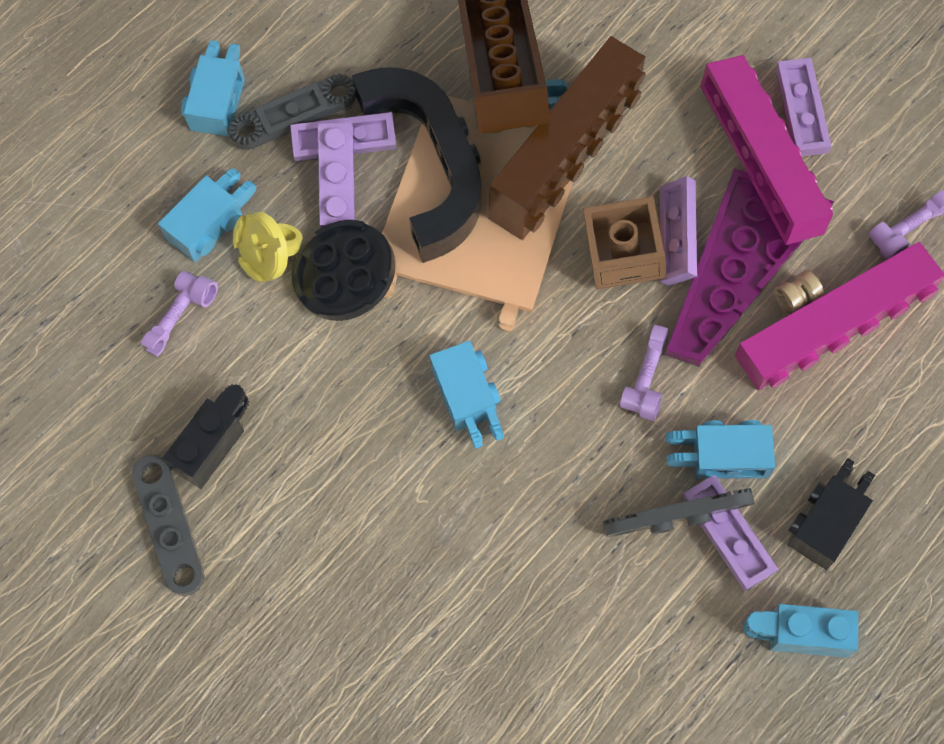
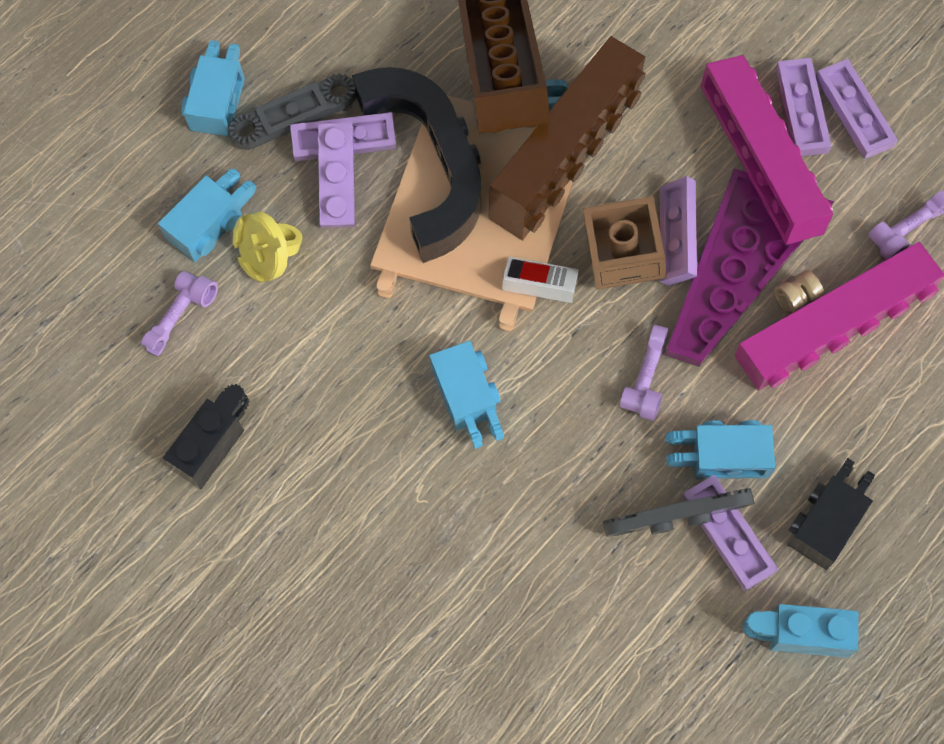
dark grey plate [133,455,205,597] -> none
black tile [292,220,396,321] -> none
none -> slope [502,257,579,303]
none -> lavender plate [816,59,898,159]

